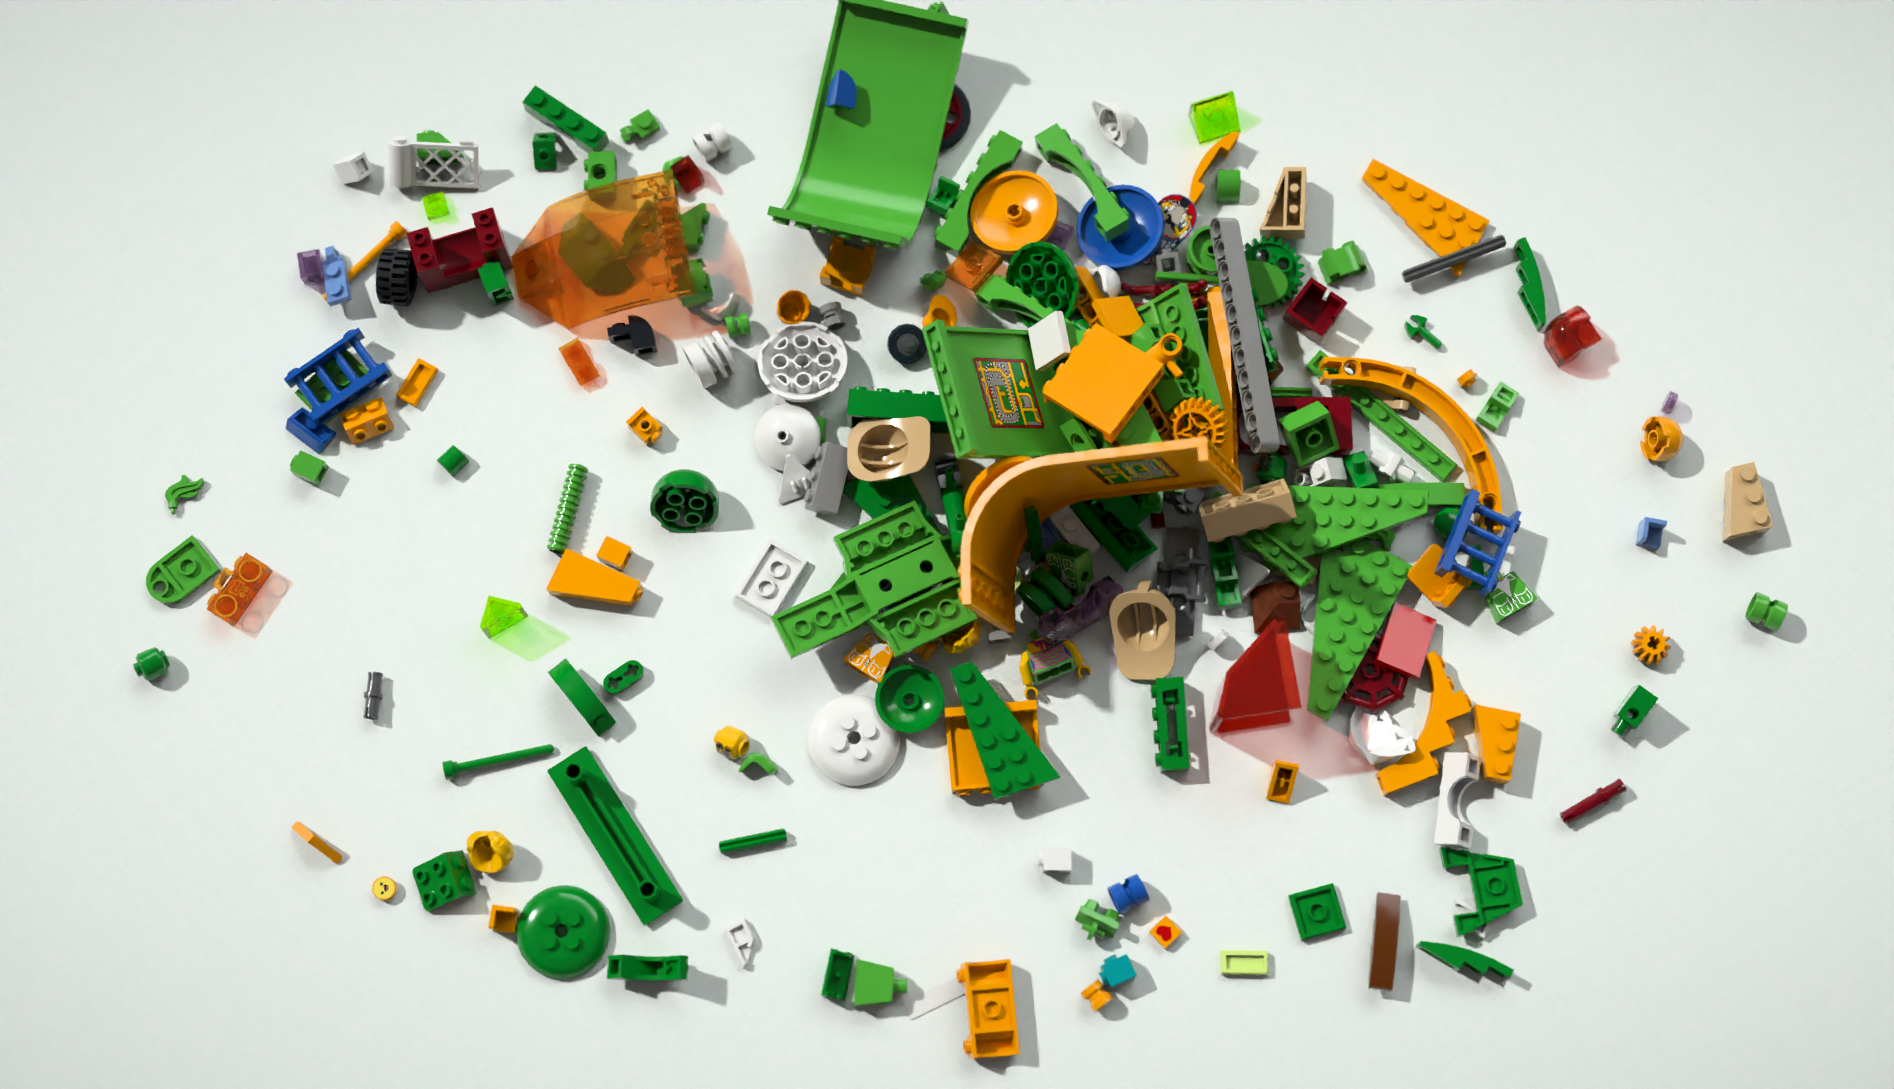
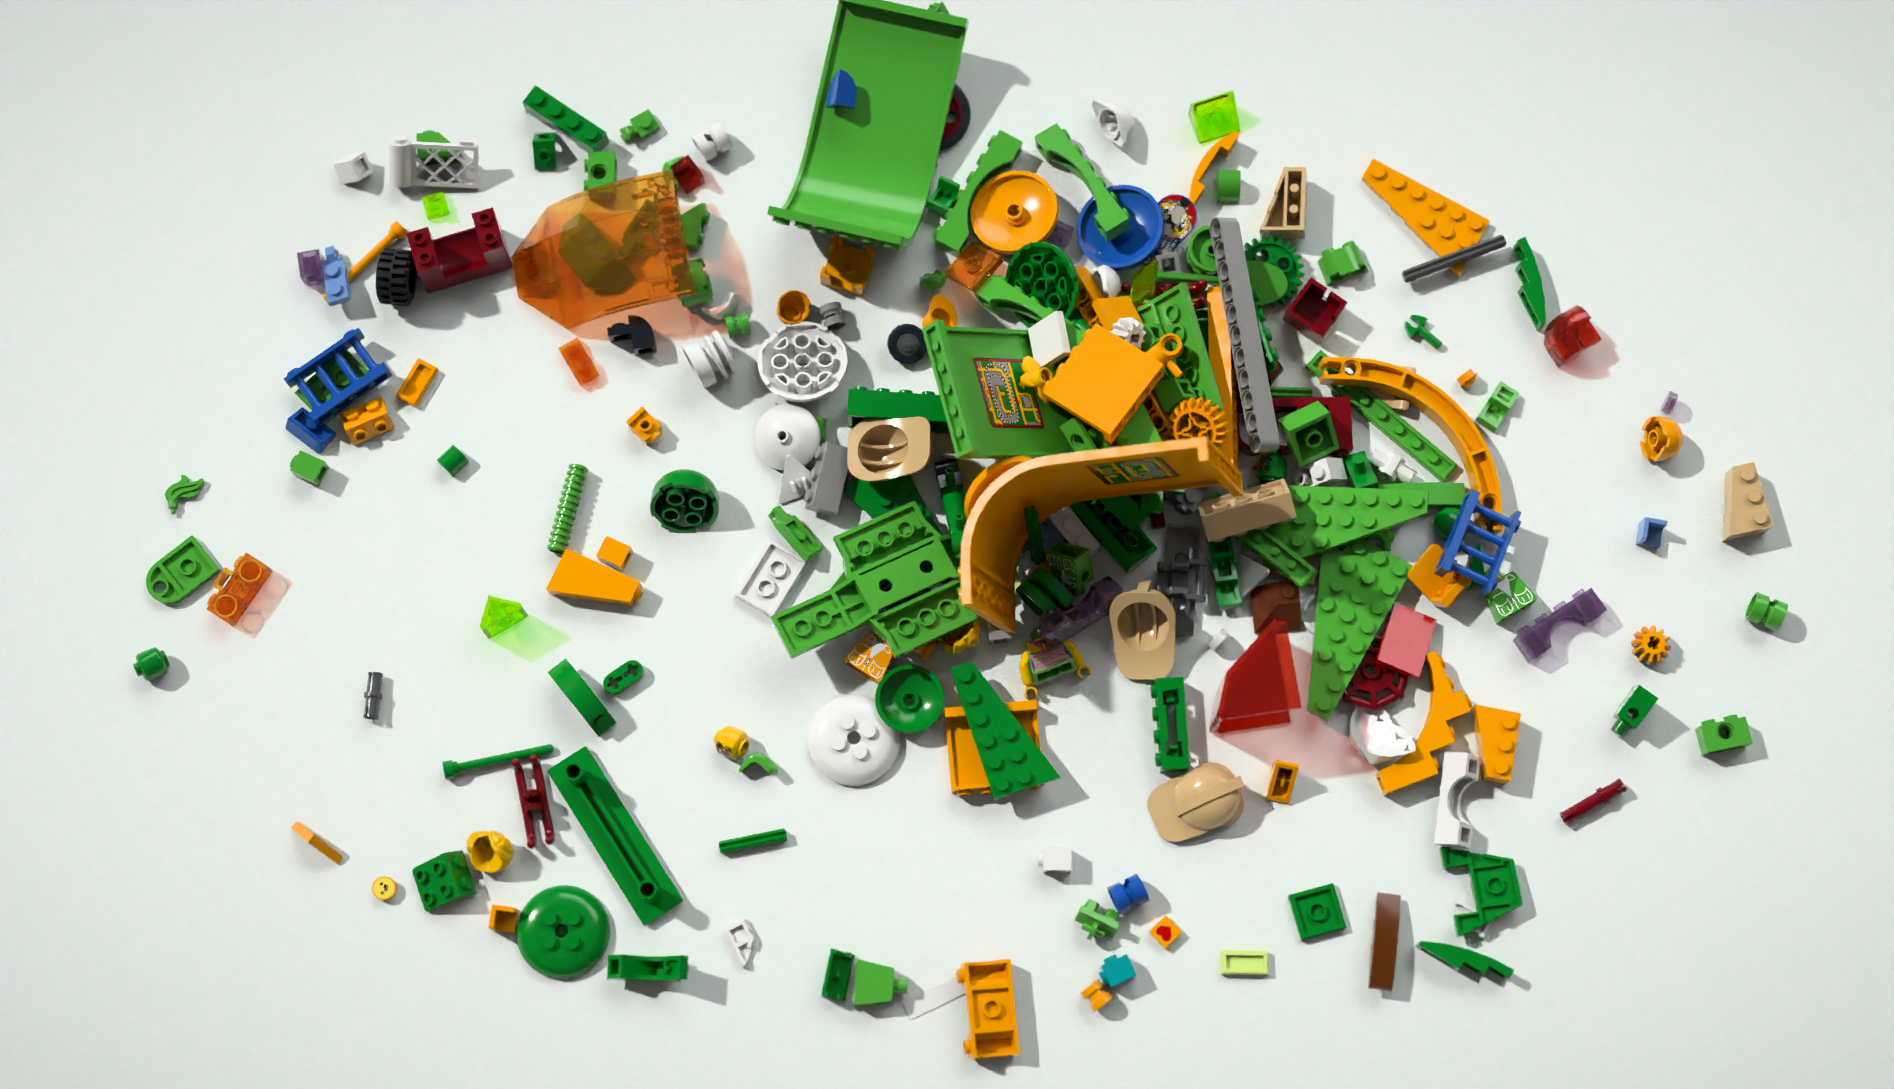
green brick [478,261,514,307] -> none
none -> dark red piece [511,754,555,849]
none -> bright green hinge [768,505,823,562]
none -> yellow animal [1020,356,1055,400]
none -> white gear [1110,317,1146,350]
none -> clear neon green piece [1130,260,1159,307]
none -> tan piece [1147,762,1245,842]
none -> clear purple arch [1512,588,1607,663]
none -> bright green brick [1695,714,1753,756]

